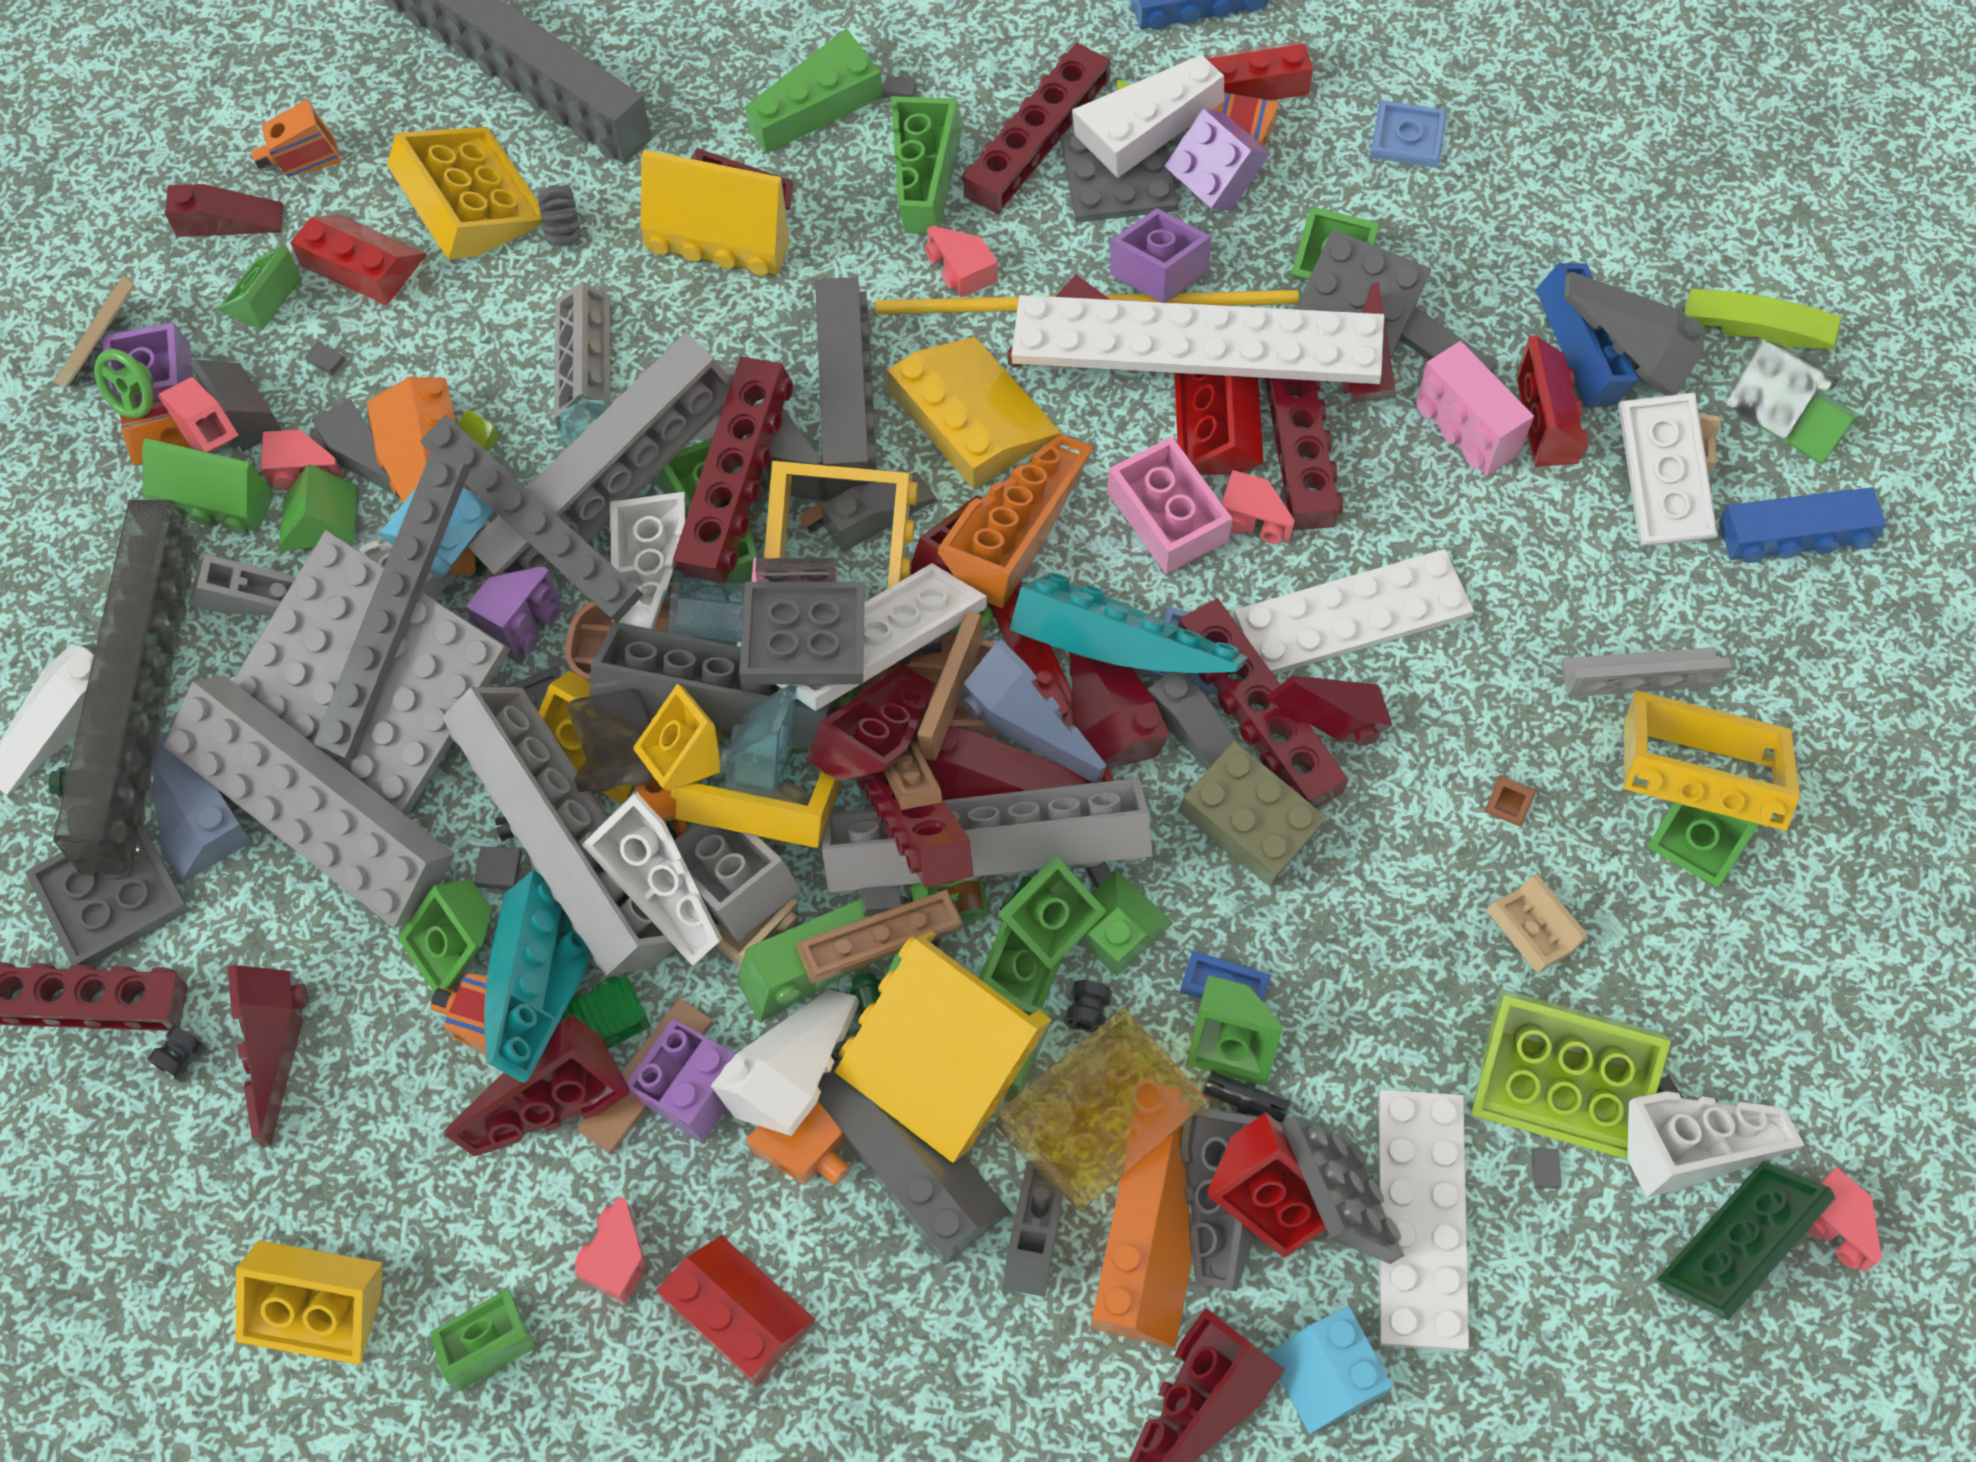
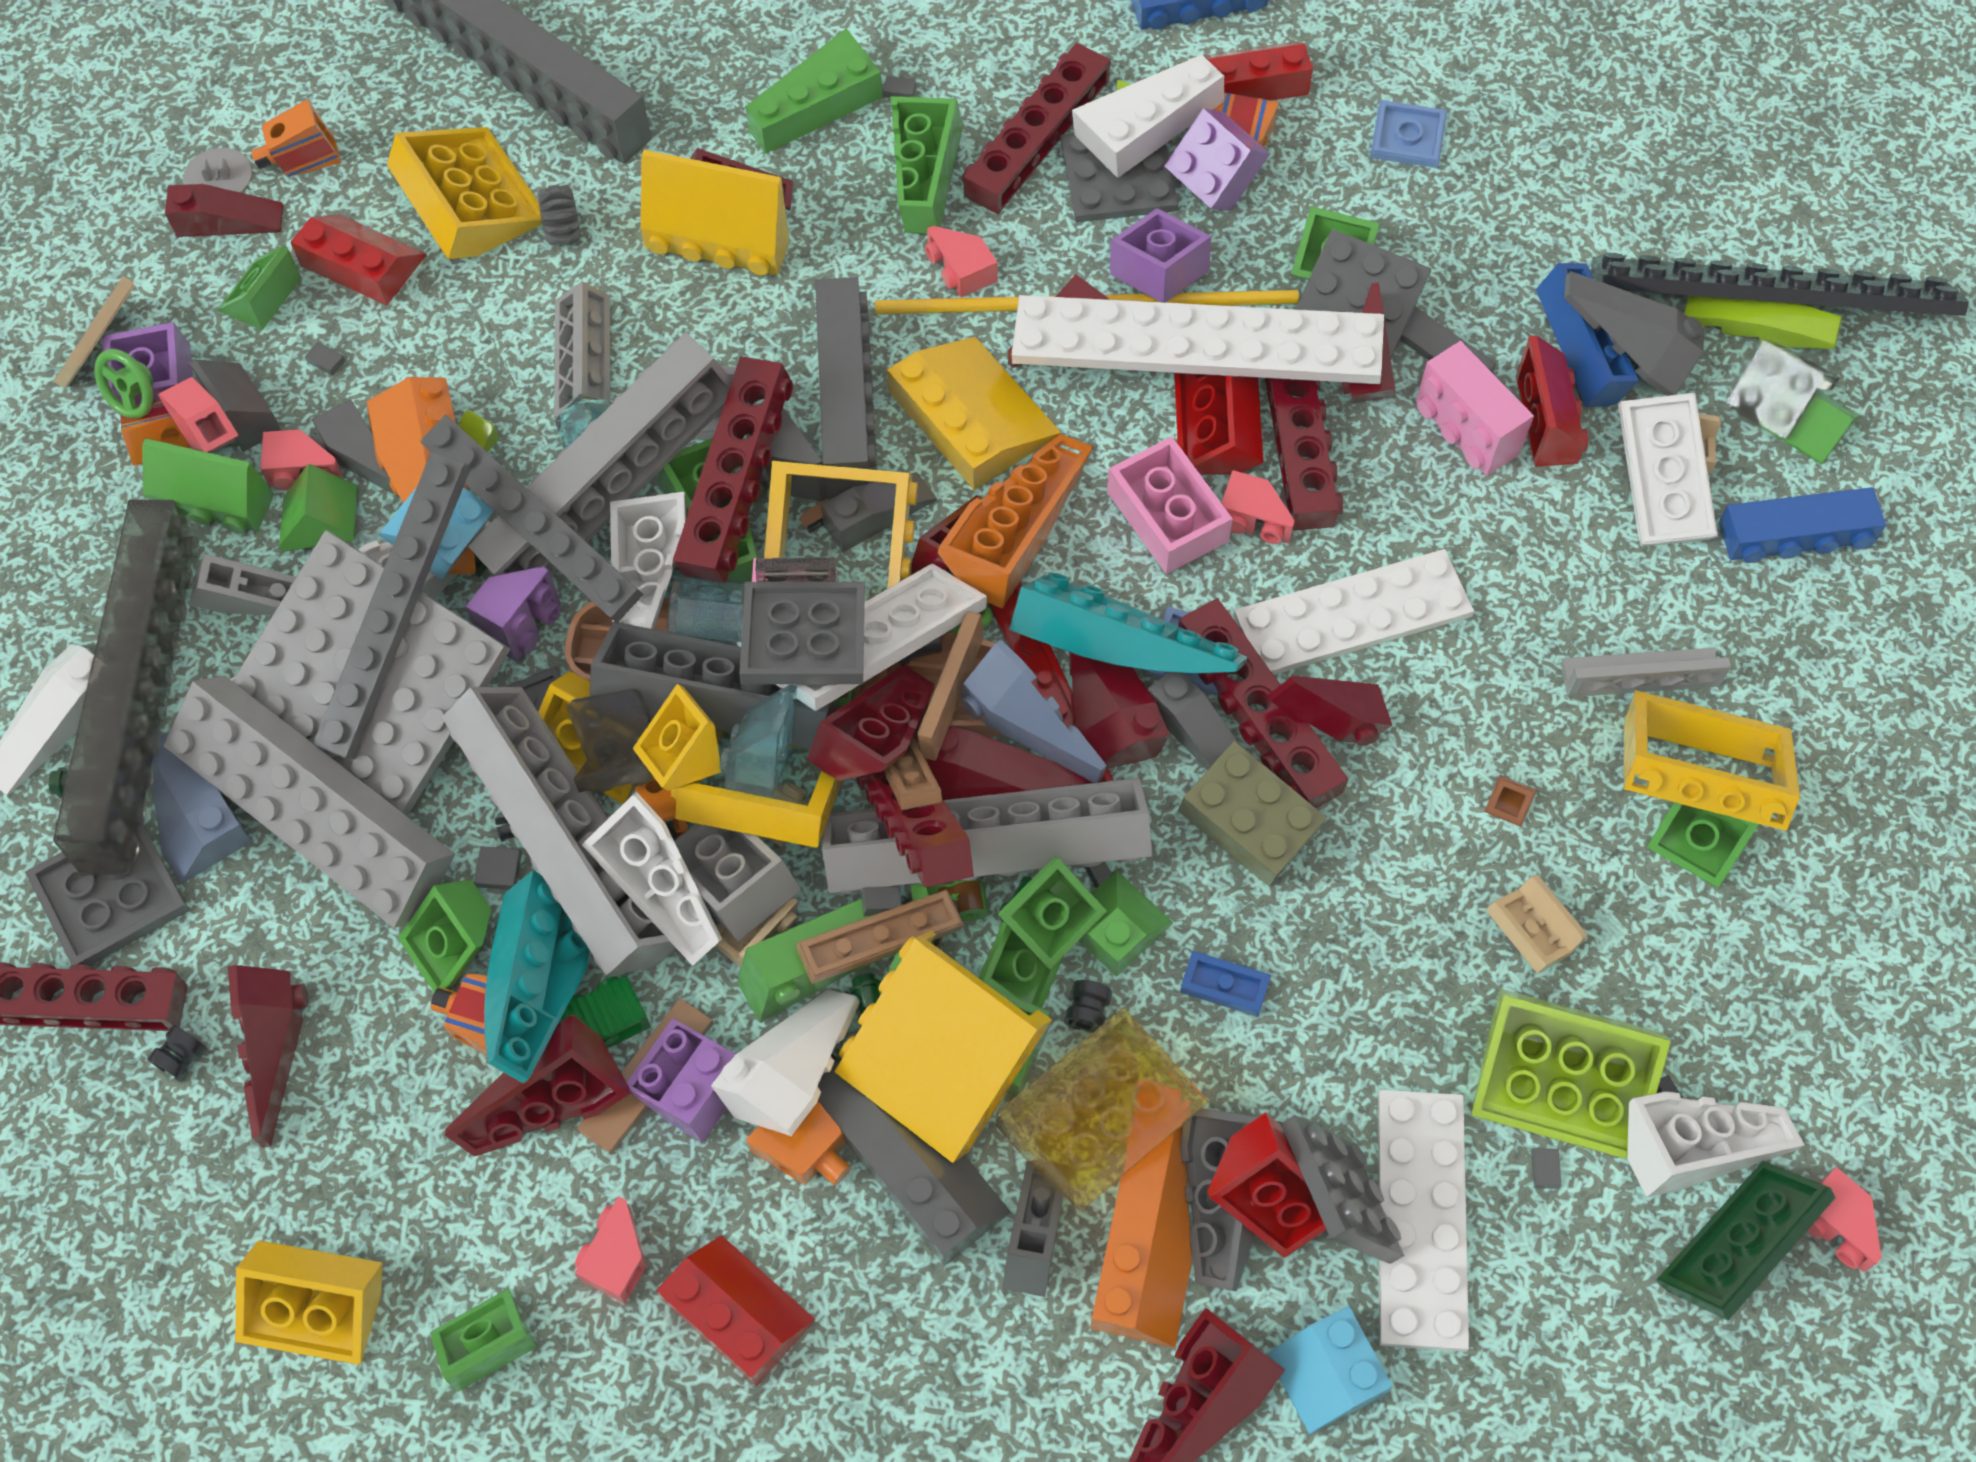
bright green slope [1186,975,1283,1086] -> none
black pin [1203,1069,1291,1122] -> none
none -> light grey piece [183,148,252,193]
none -> black plate [1591,252,1969,316]

